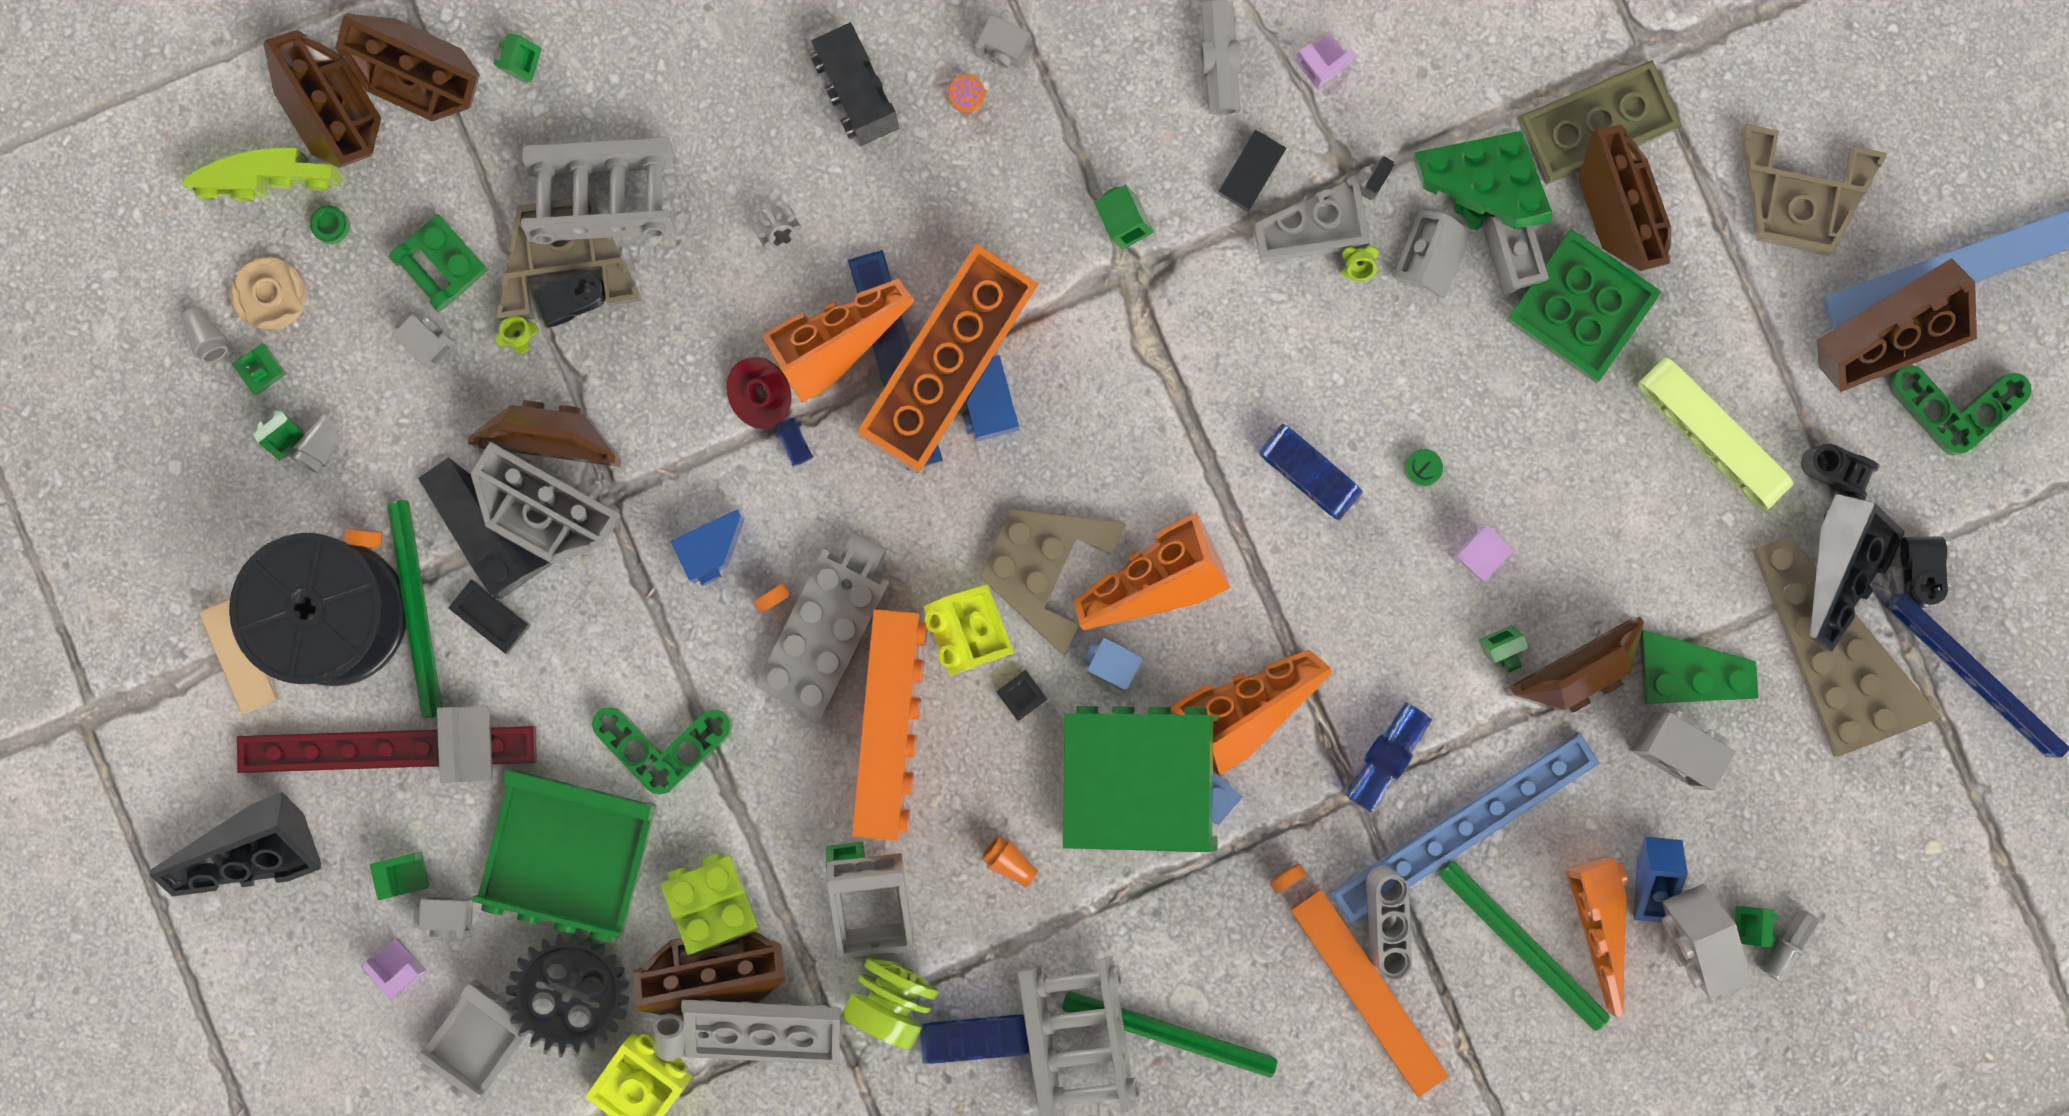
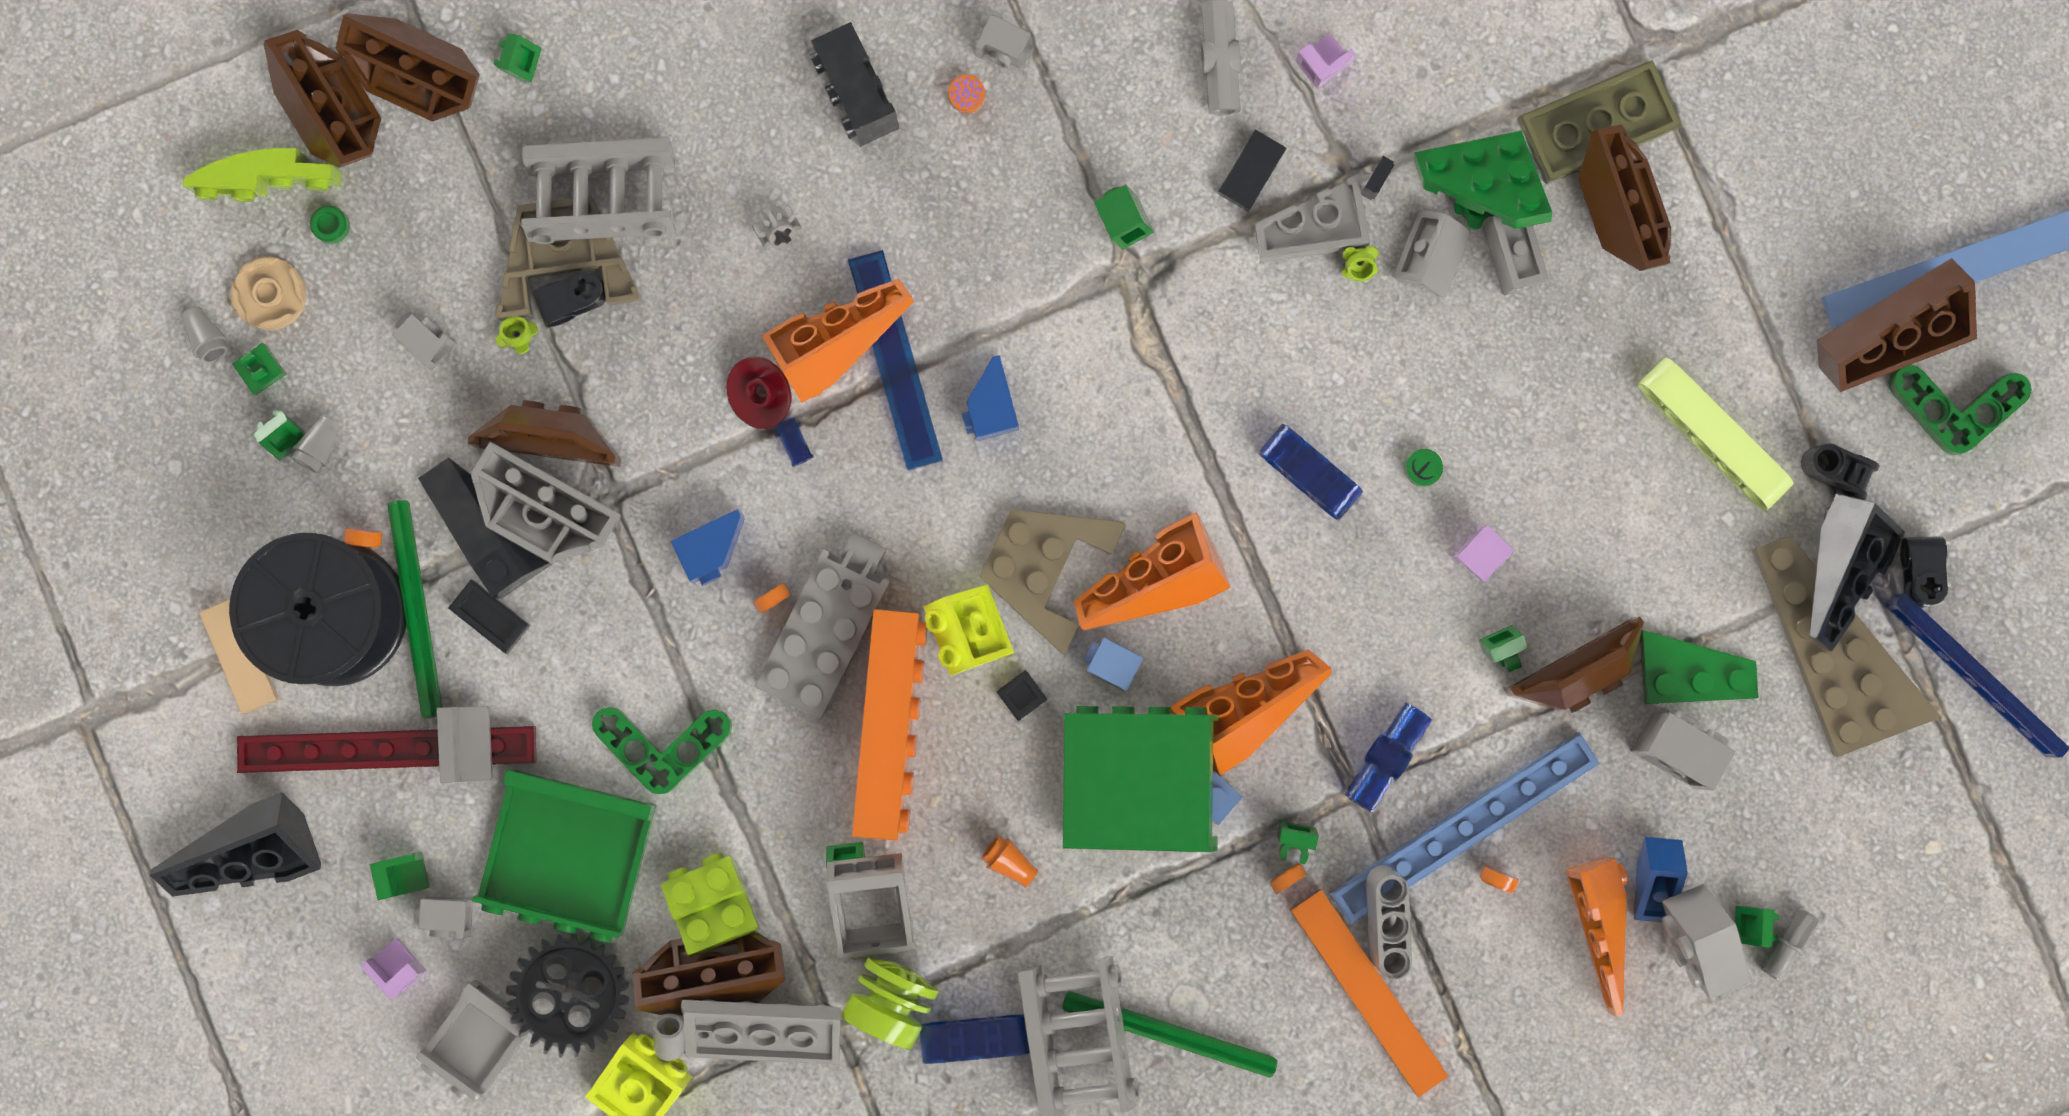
green plate [388,214,488,312] -> none
orange brick [855,243,1039,474] -> none
green axle [1439,861,1610,1031] -> none
green plate [1506,229,1662,383] -> none
dark tan wing [1742,124,1887,255] -> none
none -> green tile [1277,821,1319,864]
none -> orange tile [1480,865,1519,893]

